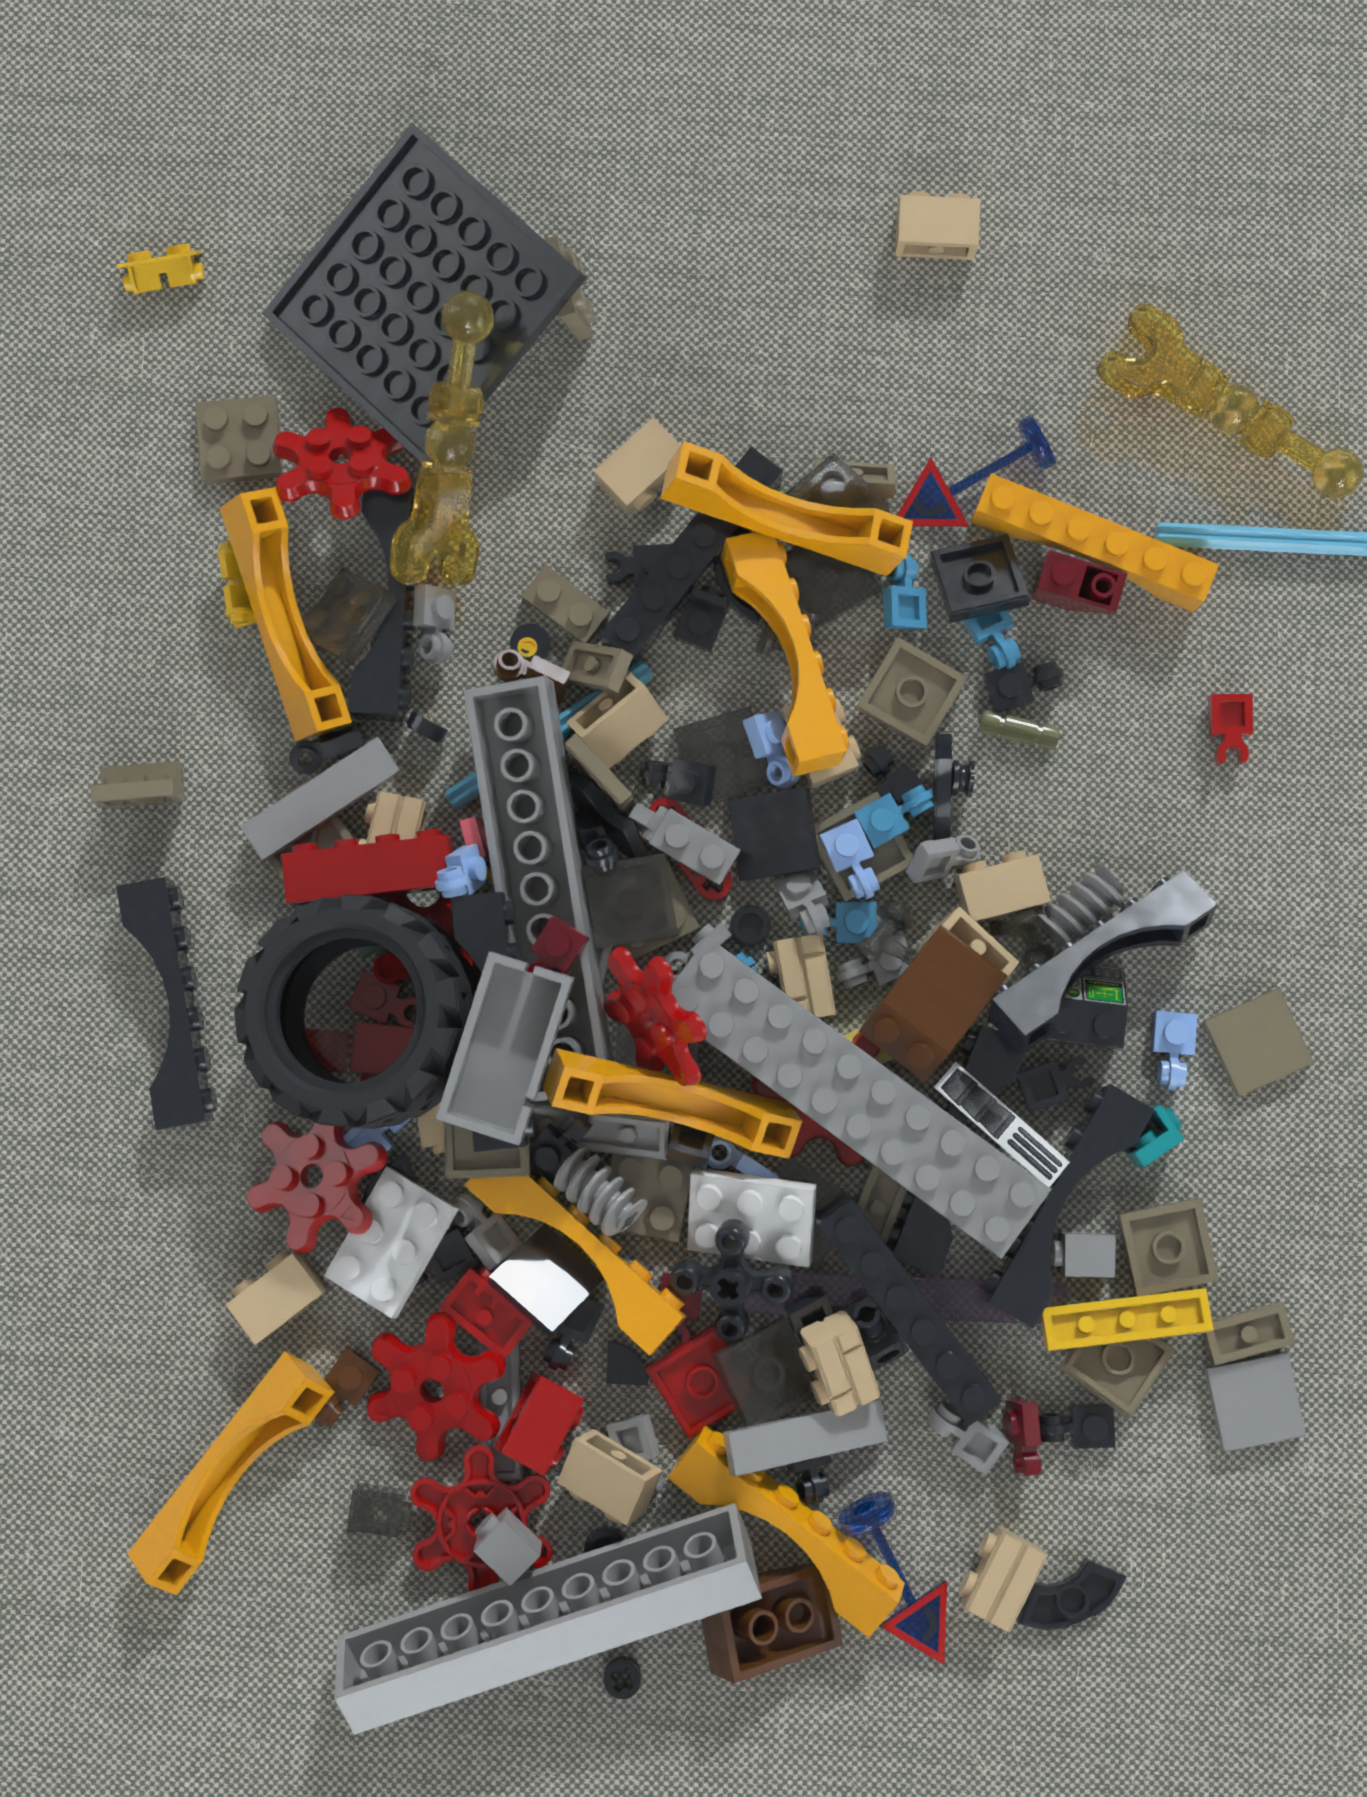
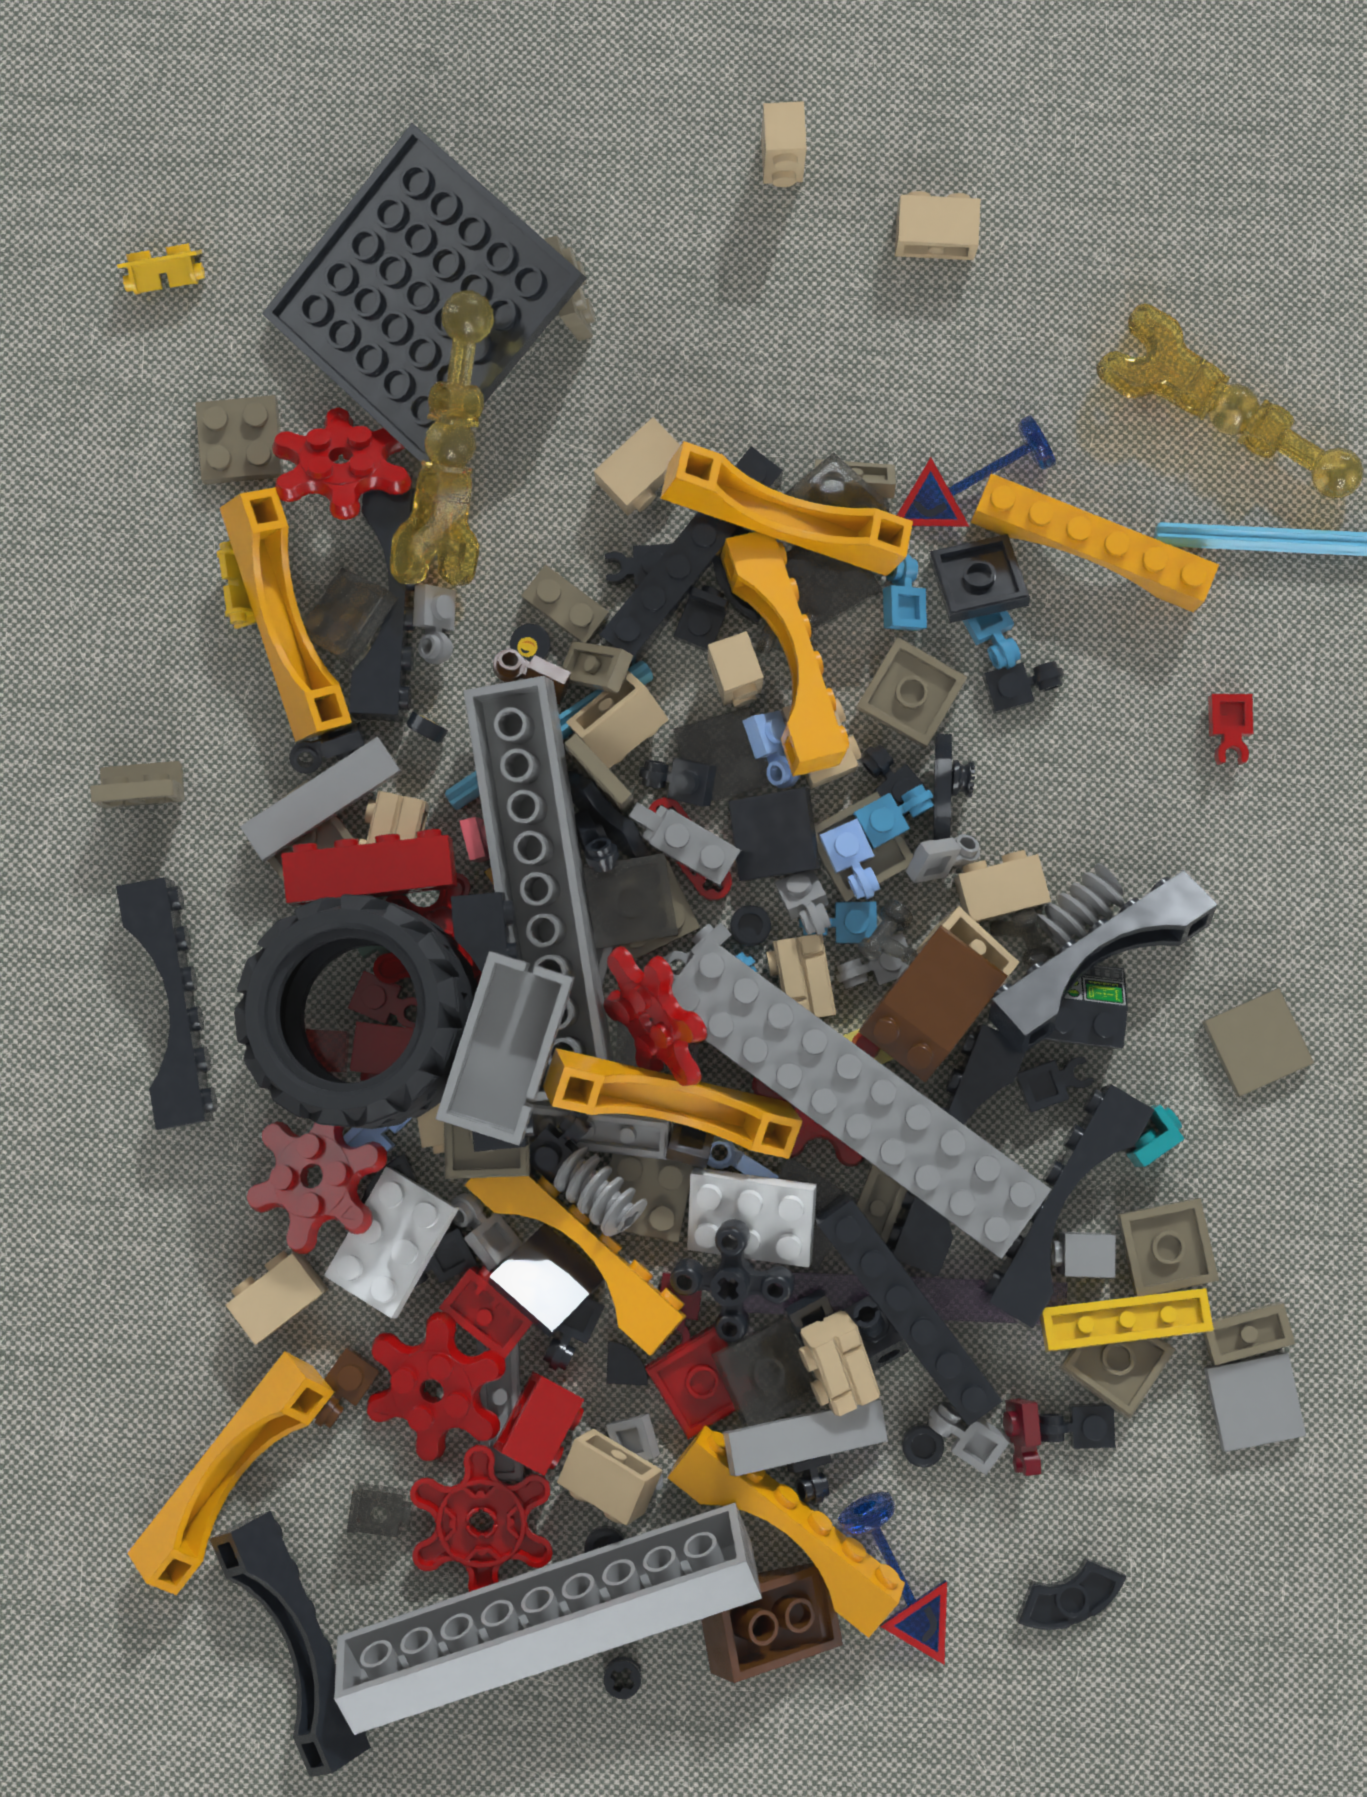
light blue plate [435,844,487,898] -> none
light grey brick [473,1508,542,1586] -> none
dark red plate [528,915,590,974] -> none
sticker [934,1062,1070,1187] -> none
tan brick [959,1525,1048,1632] -> none
olive axle [979,710,1060,750] -> none
dark red slope [1030,550,1128,614] -> none
light blue plate [1150,1010,1198,1091] -> none
none -> black arch [210,1511,371,1777]
none -> tan brick [707,631,764,708]
none -> tan brick [761,101,807,187]
none -> black tile [901,1423,944,1468]

